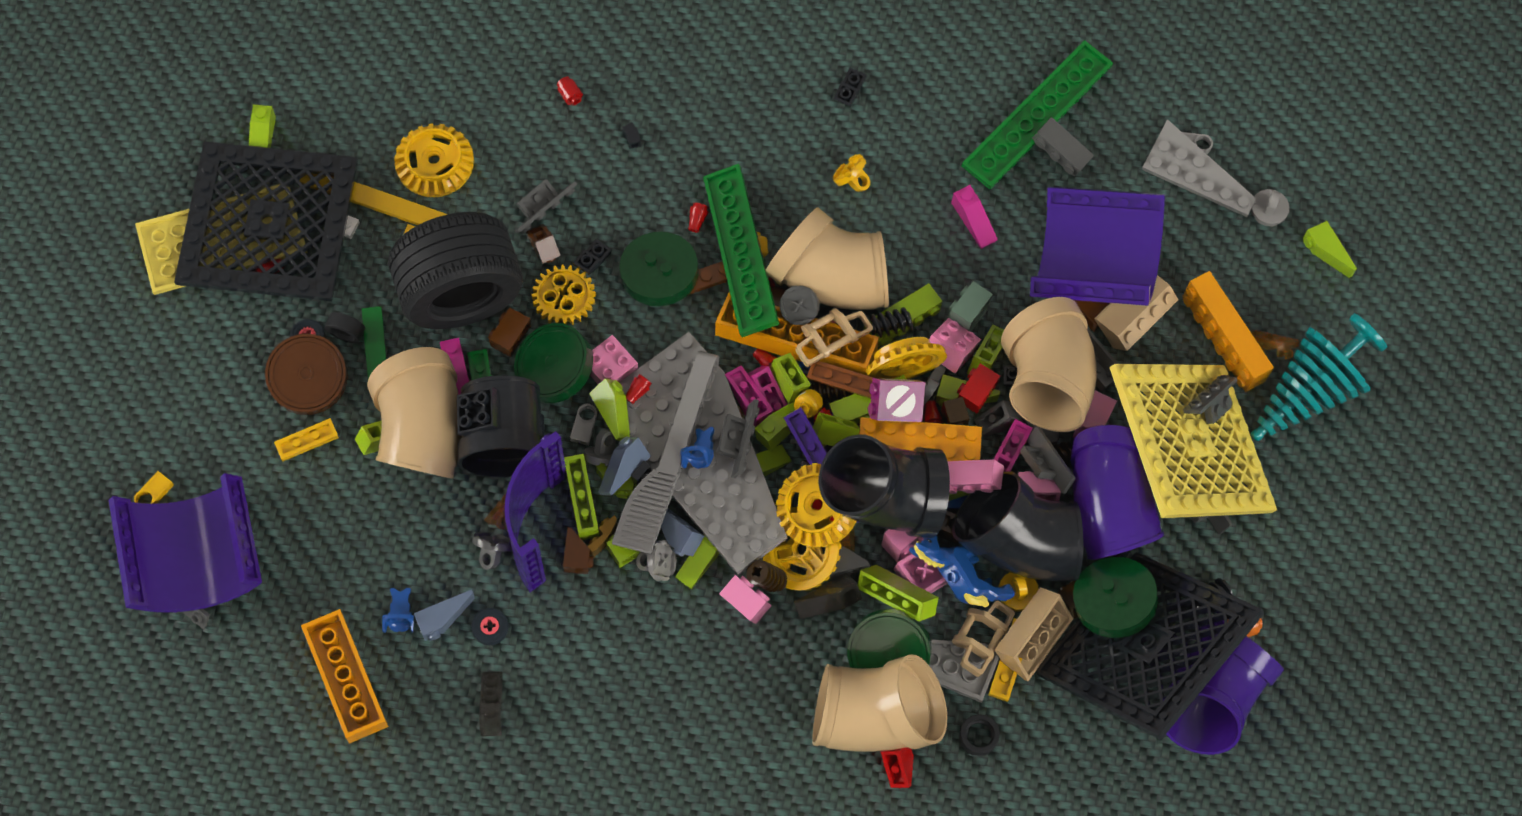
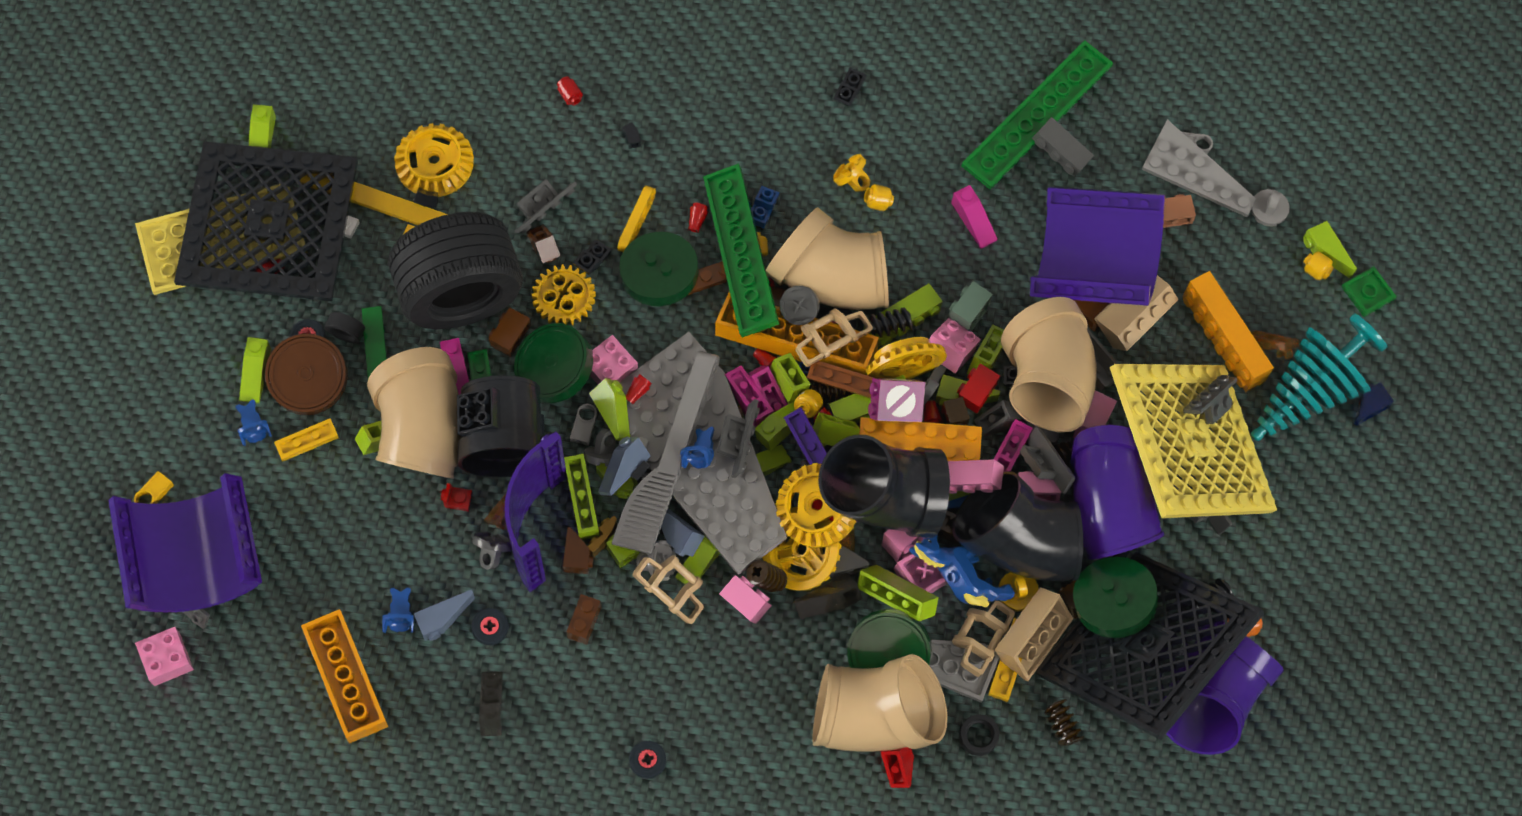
none -> bright pink brick [135,627,194,686]
none -> blue hair [235,399,272,446]
none -> lime slope [239,337,271,404]
none -> black piece [413,187,439,208]
none -> red bracket [440,483,473,512]
none -> reddish brown brick [566,594,601,645]
none -> yellow beam [617,185,656,252]
none -> black bush [629,740,667,779]
none -> tan bar [633,555,704,624]
none -> blue slope [751,186,780,228]
none -> yellow head [864,184,894,211]
none -> dark brown piece [1044,699,1085,746]
none -> nougat brick [1163,194,1196,228]
none -> yellow head [1303,251,1334,280]
none -> green tile [1341,266,1397,317]
none -> clear blue slope [1354,382,1394,426]

